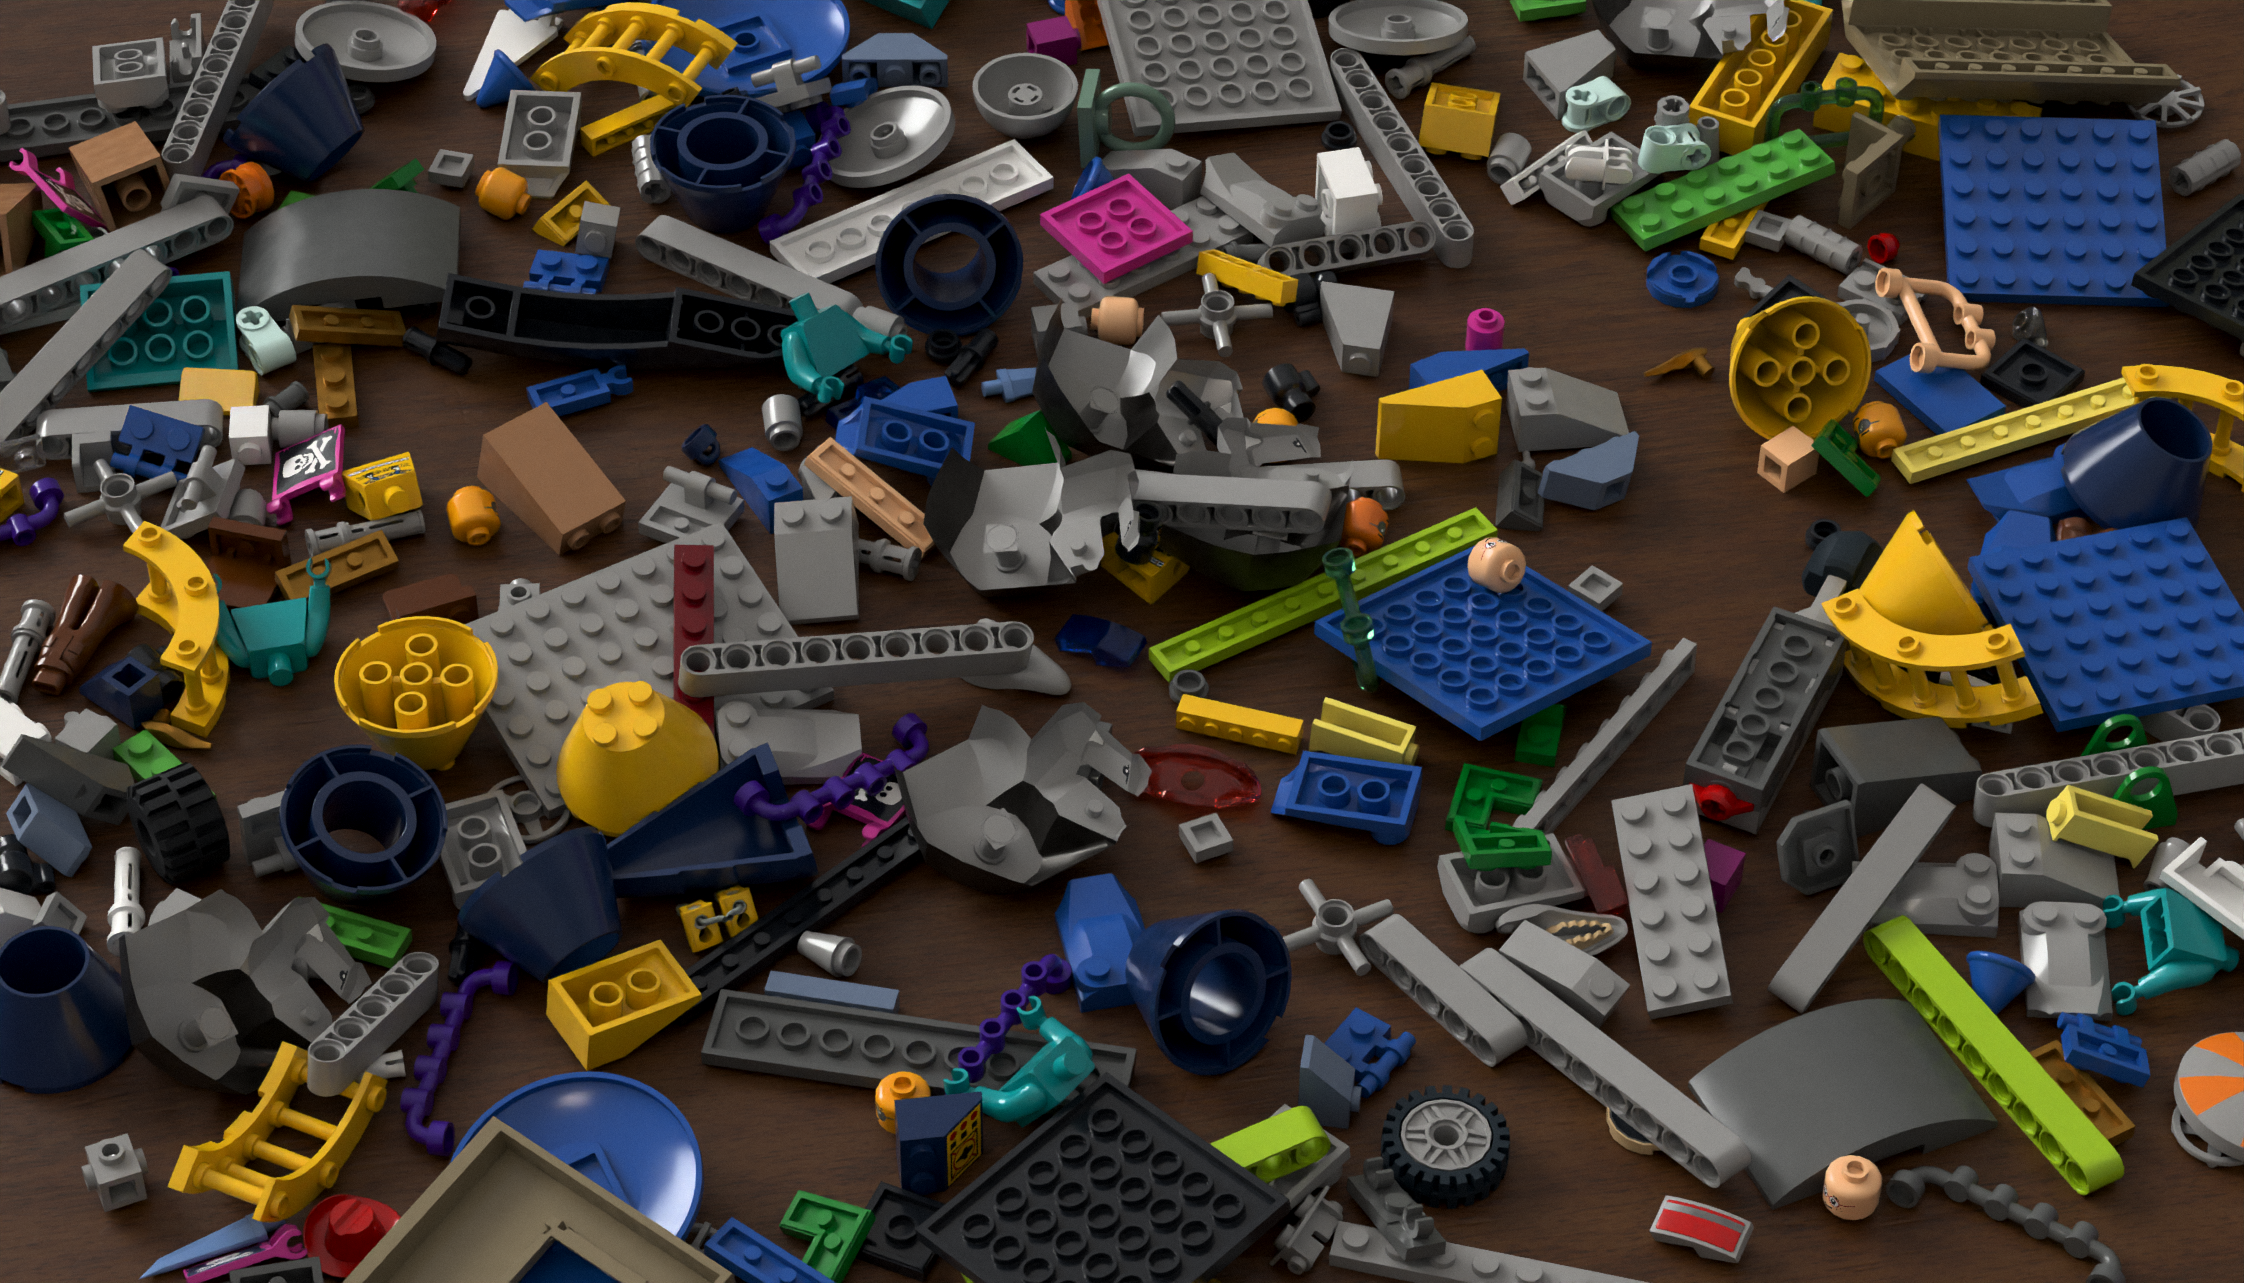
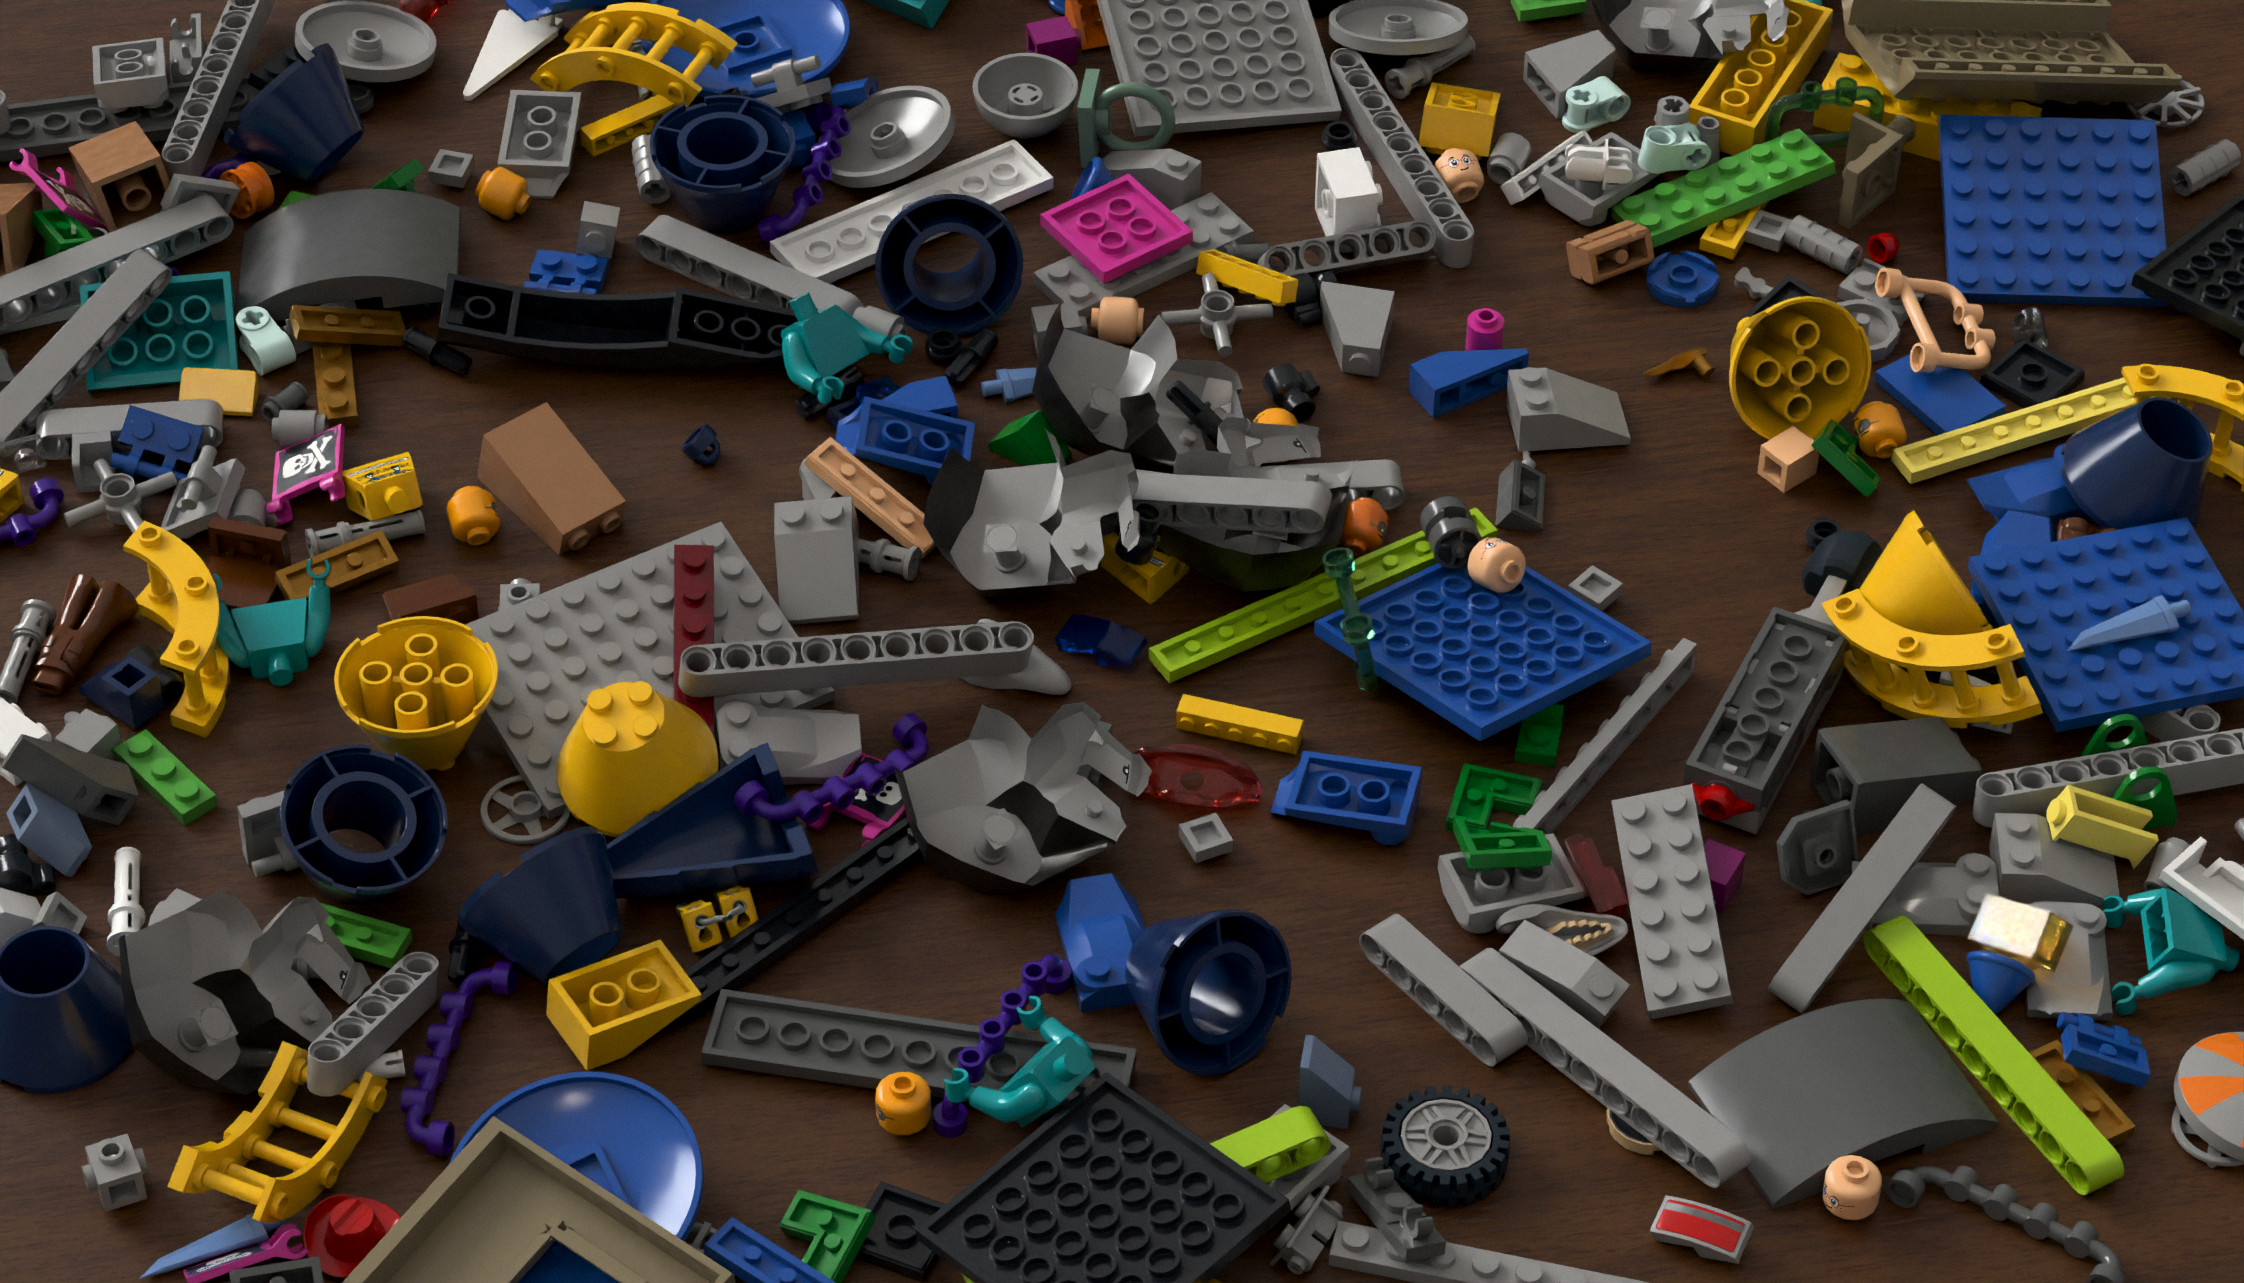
black wheel [127,762,230,885] -> none
pearl gold bar [141,709,213,750] -> none
white brick [229,405,273,465] -> none
light grey slope [439,789,527,909] -> none
blue hat [476,49,536,108] -> none
blue plate [526,365,634,417] -> none
yellow slope [532,180,611,247] -> none
light grey plate [638,466,745,543] -> none
blue slope [718,447,803,534] -> none
light grey brick [762,394,803,451] -> none
sand blue piece [764,971,900,1014] -> none
light grey cone [797,931,862,977] -> none
sand blue slope [842,33,948,87] -> none
dark blue slope [894,1091,983,1195] -> none
dark grey plate [1169,670,1209,704] -> none
light grey slope [1200,152,1326,247] -> none
light grey bar [1283,879,1394,976] -> none
light yellow window [1309,697,1419,766] -> none
blue plate [1324,1007,1416,1098] -> none
yellow slope [1375,370,1502,463] -> none
sand blue slope [1538,431,1639,510] -> none
none -> dark grey wheel [1420,496,1482,569]
none -> light nougat head [1434,148,1484,203]
none -> medium nougat brick [1566,220,1655,285]
none -> clear yellow brick [1967,893,2074,973]
none -> medium blue bar [2067,595,2191,651]

